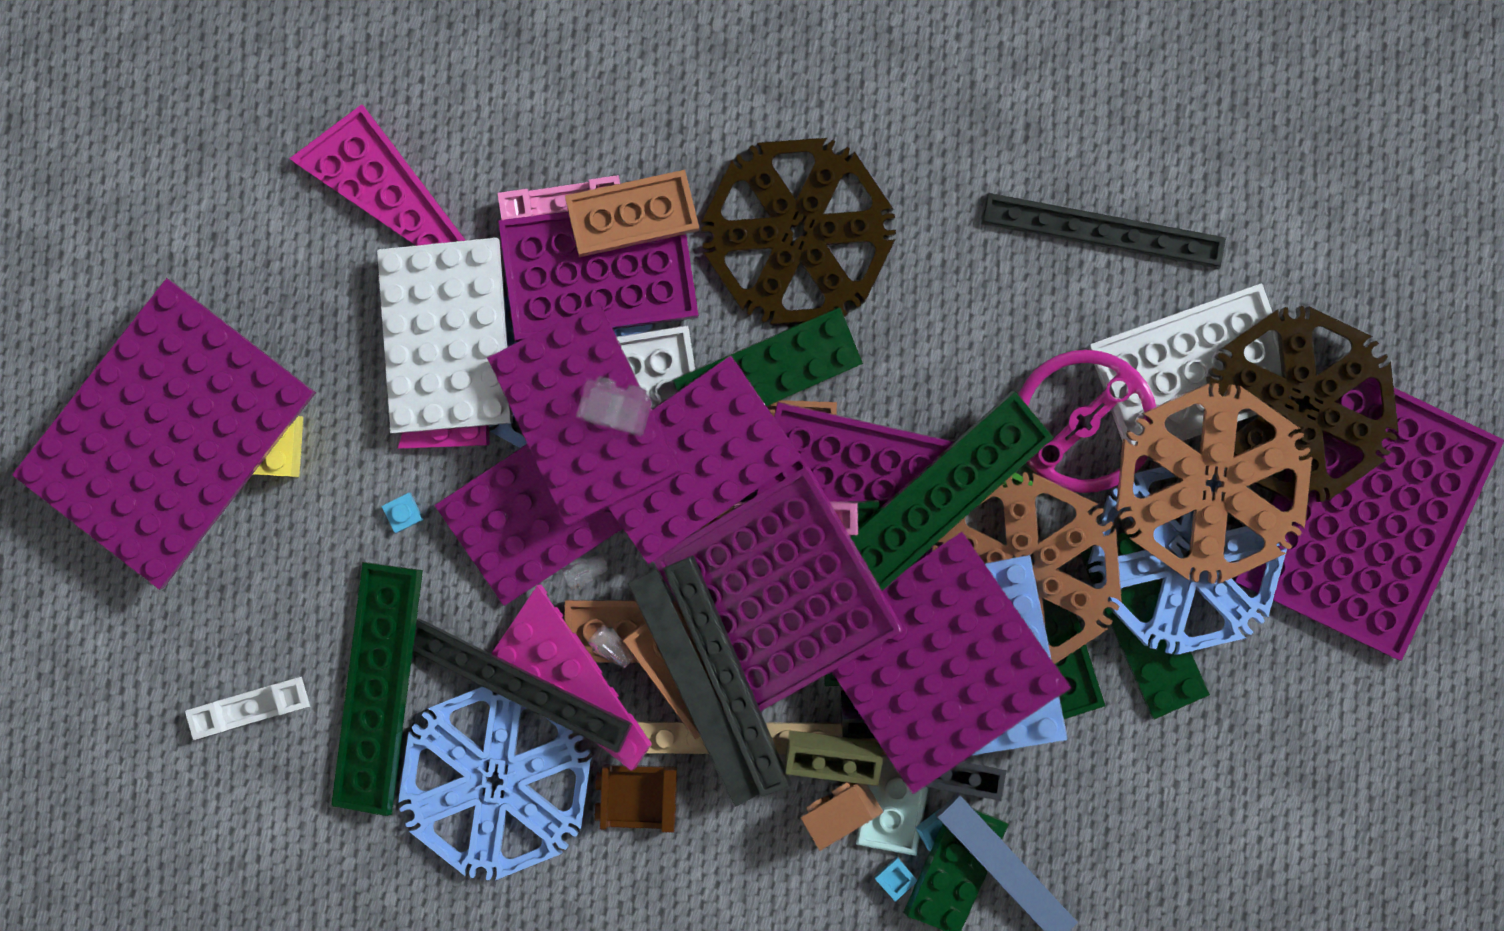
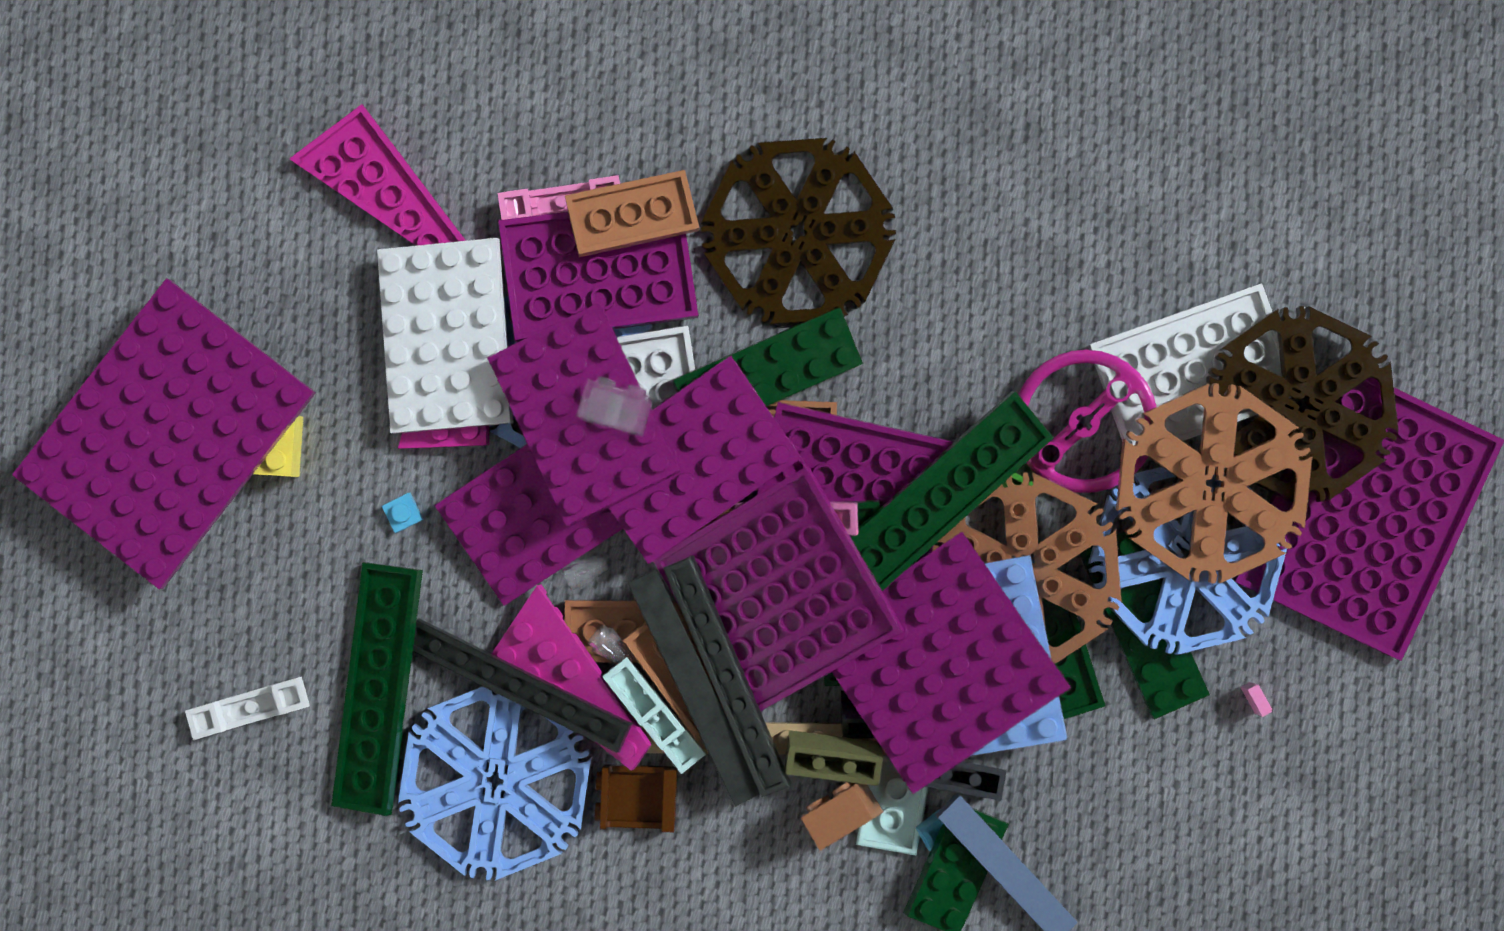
medium azure plate [874,856,918,902] -> none
pearl dark grey tile [981,193,1226,268] -> none
none -> light aqua slope [603,657,706,774]
none -> bright pink tile [1240,682,1272,717]

